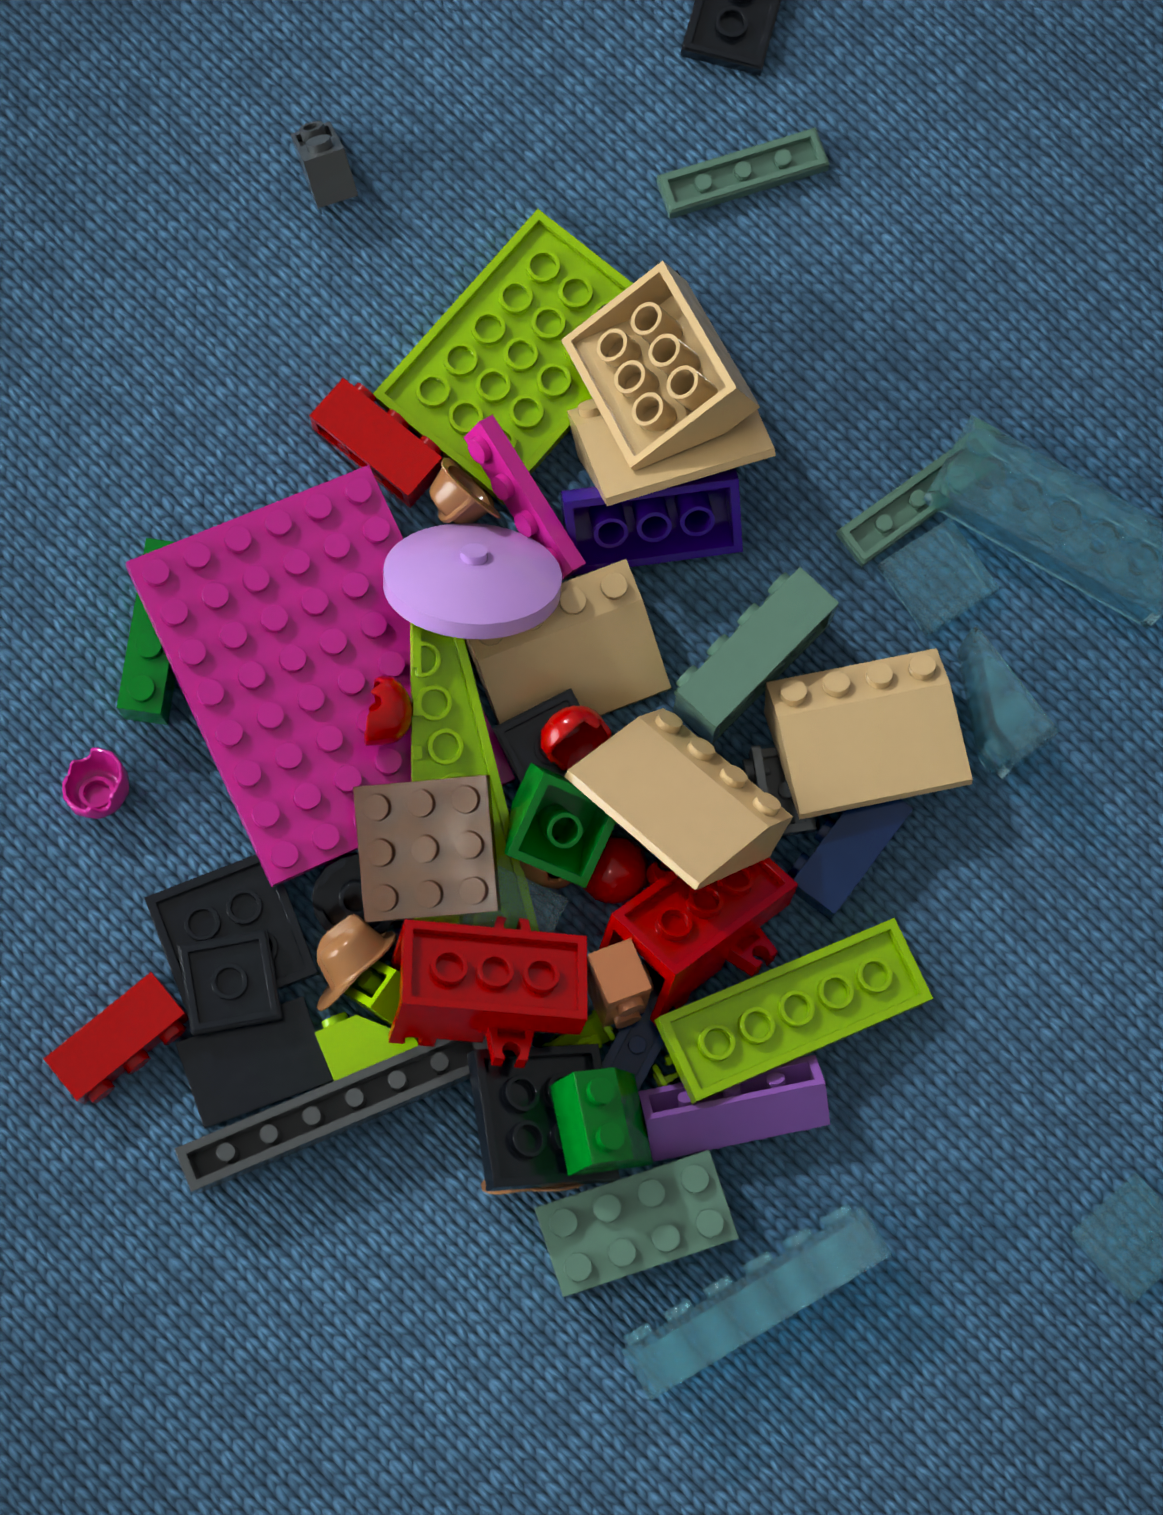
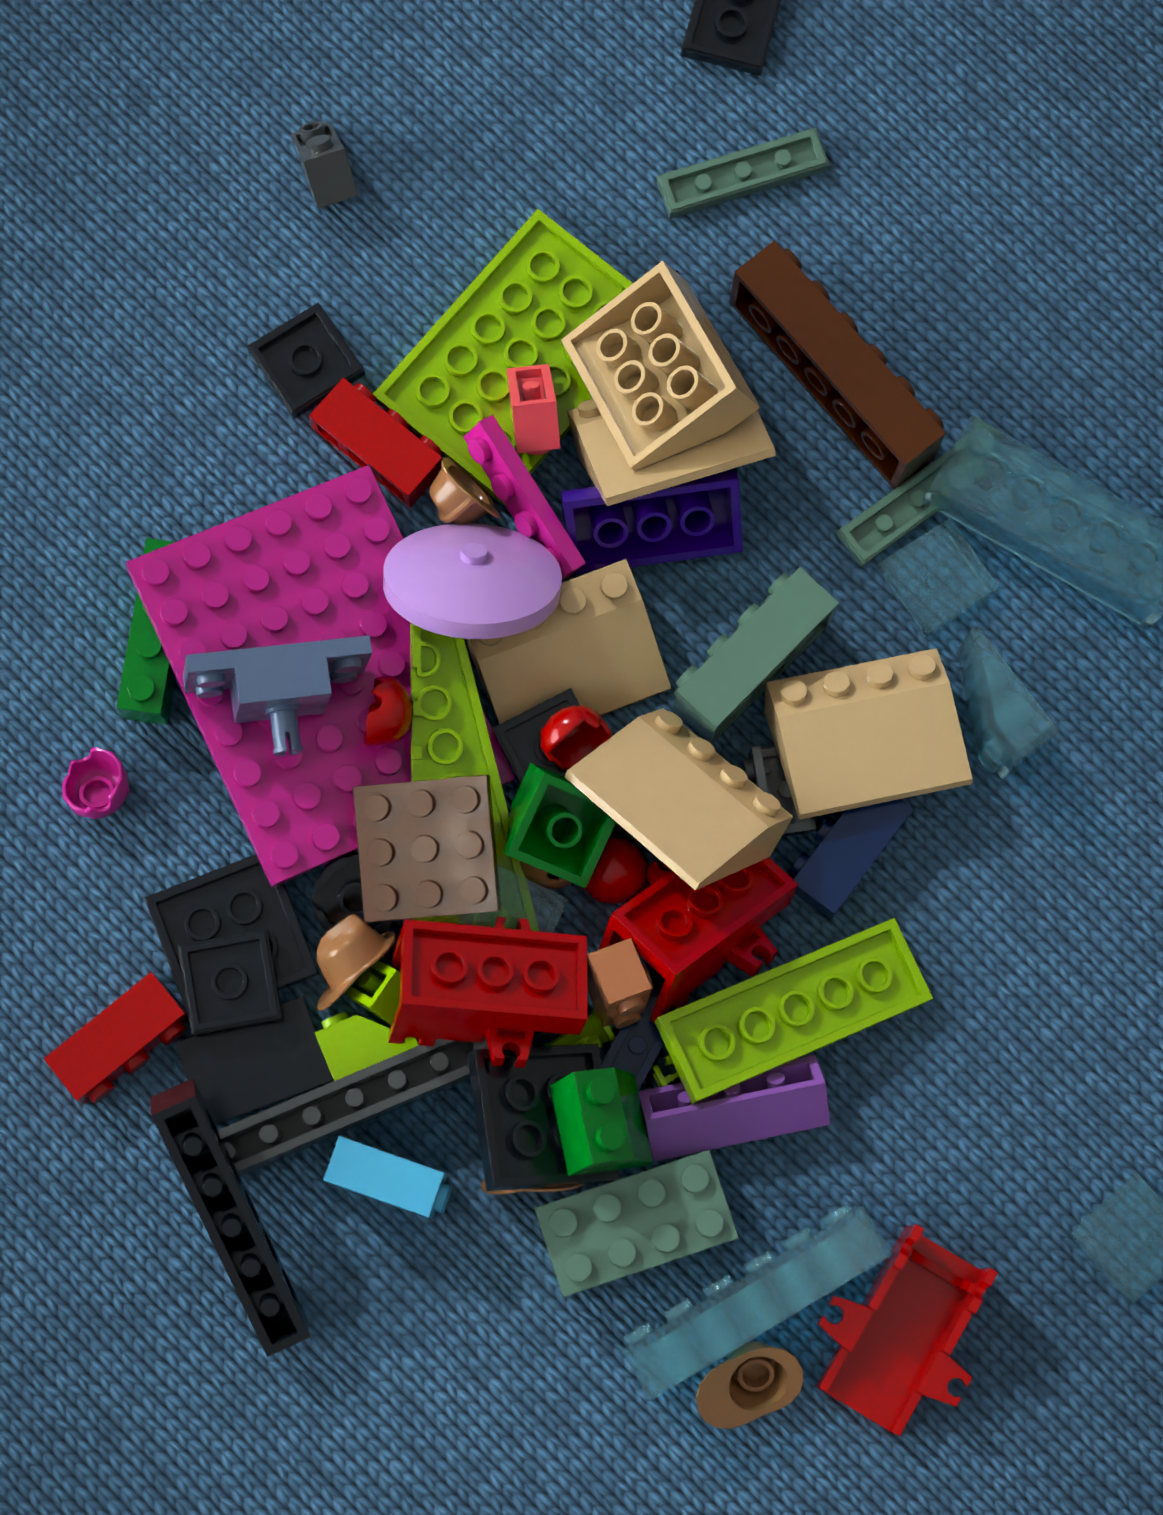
none -> black brick [150,1078,310,1357]
none -> sand blue brick [183,635,372,756]
none -> black tile [246,302,365,420]
none -> medium azure brick [323,1136,453,1220]
none -> coral slope [506,364,561,455]
none -> medium nougat piece [696,1341,804,1429]
none -> reddish brown brick [729,240,946,489]
none -> red piece [815,1224,998,1436]

